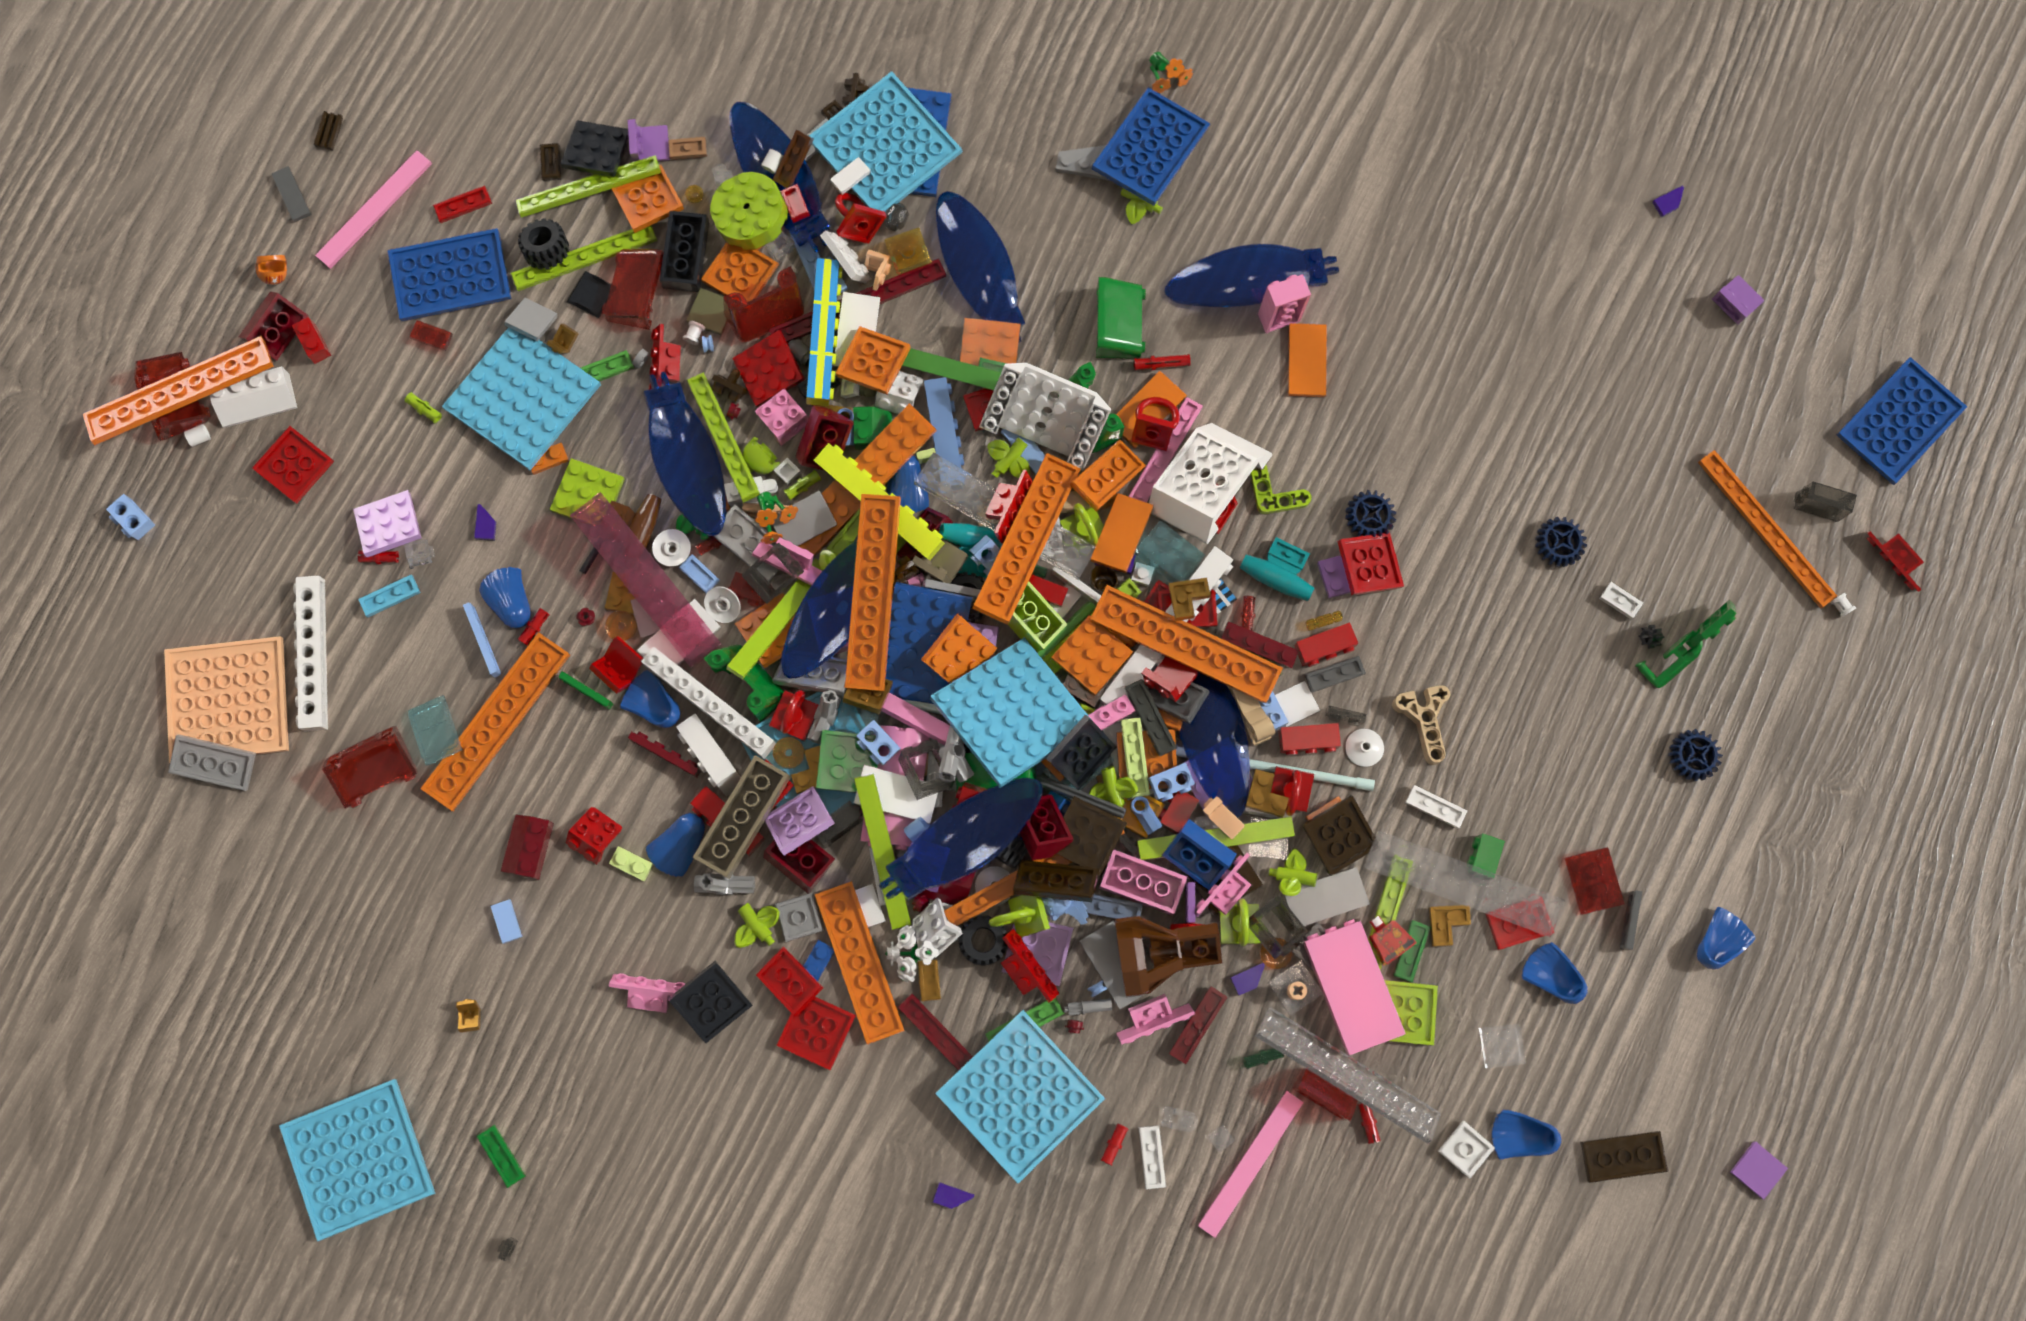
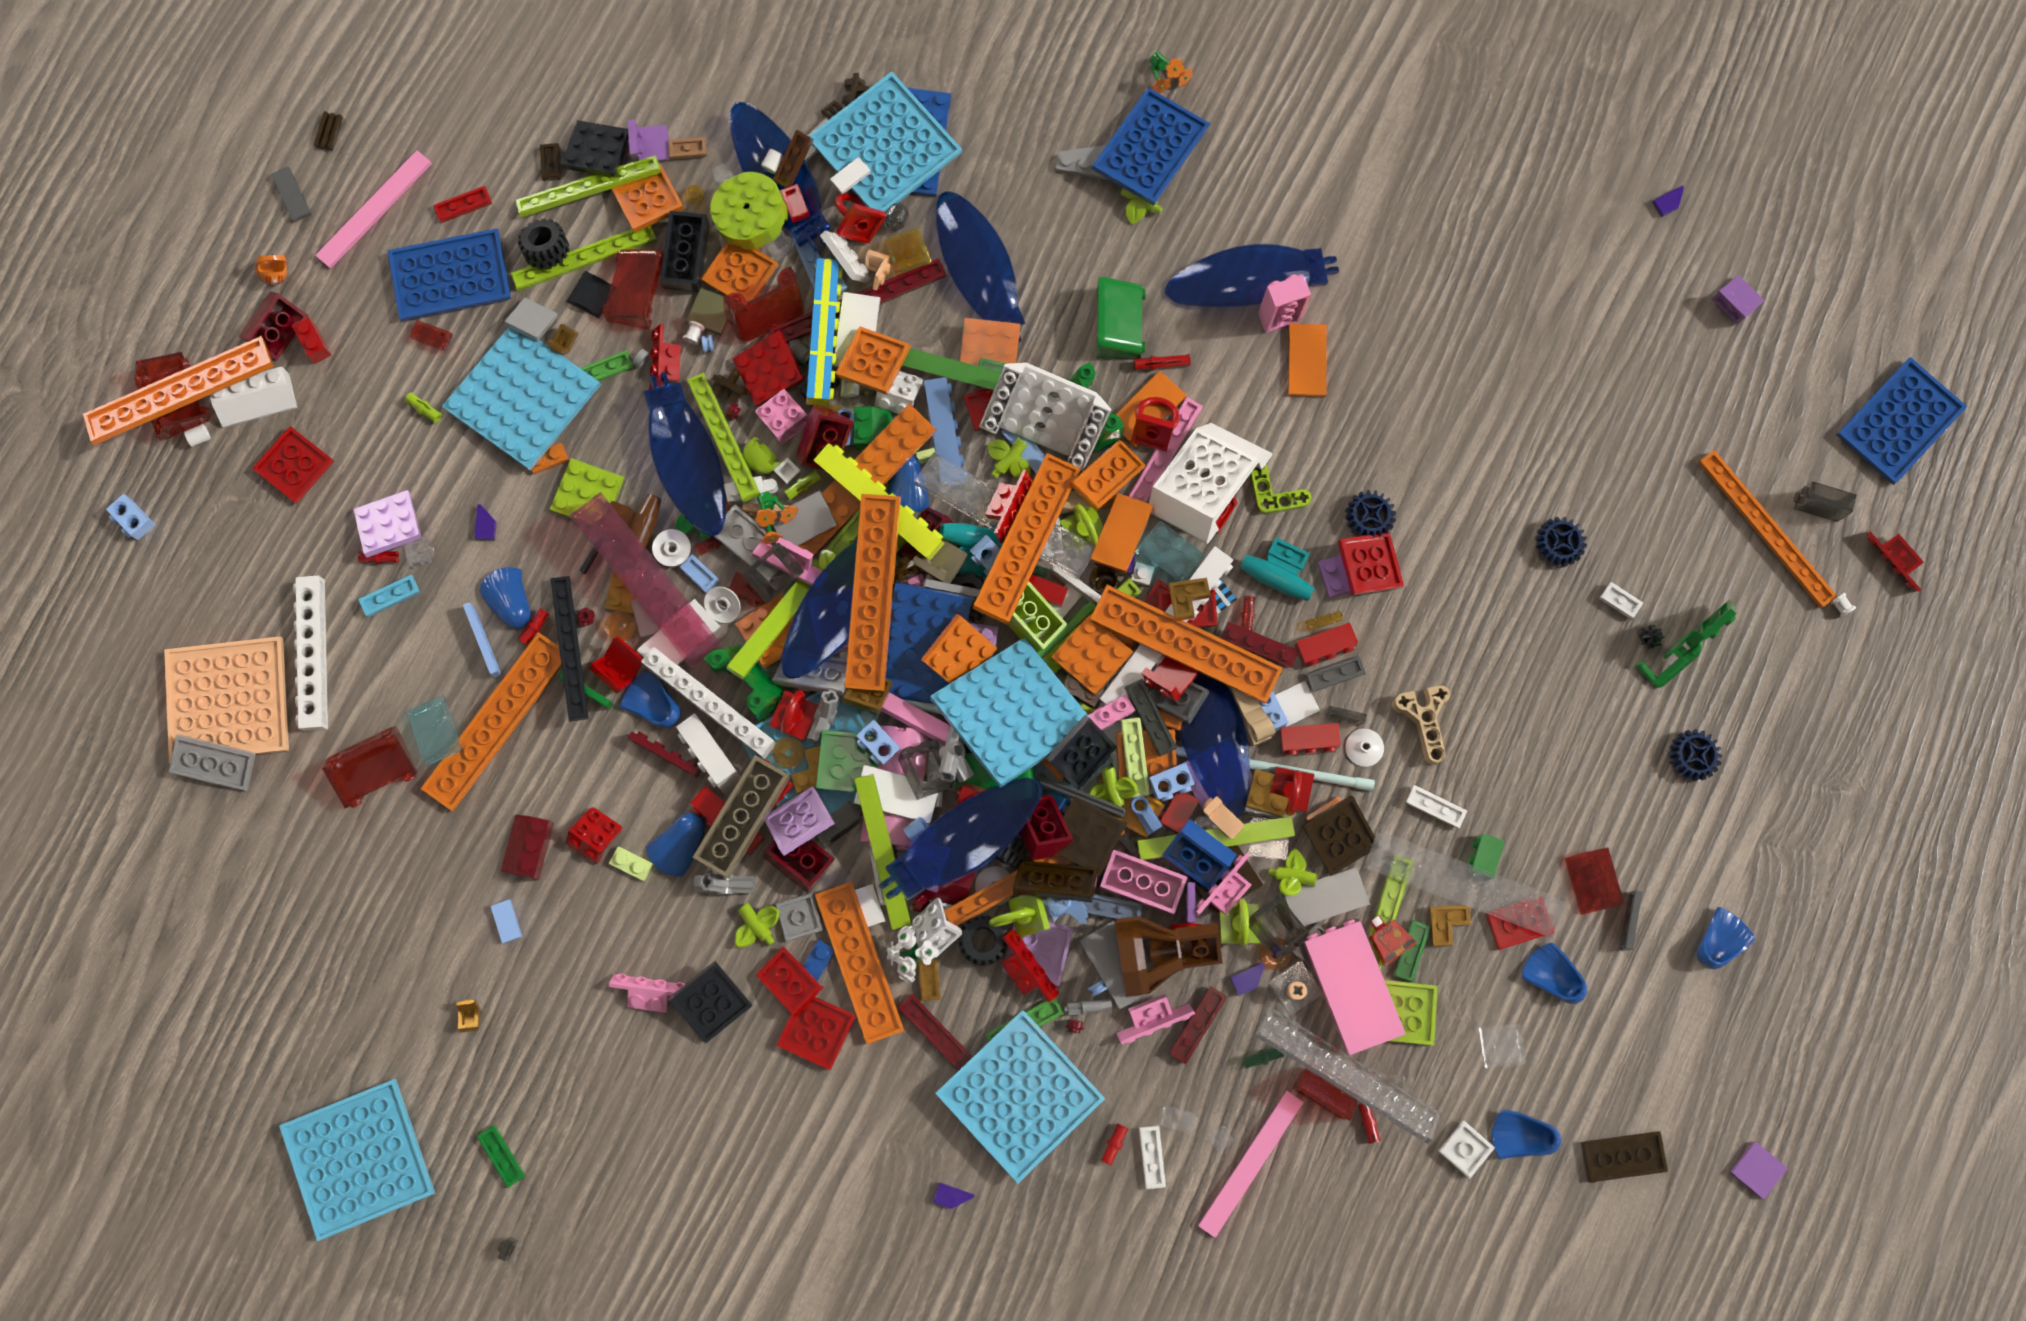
none -> black tile [550,576,589,722]

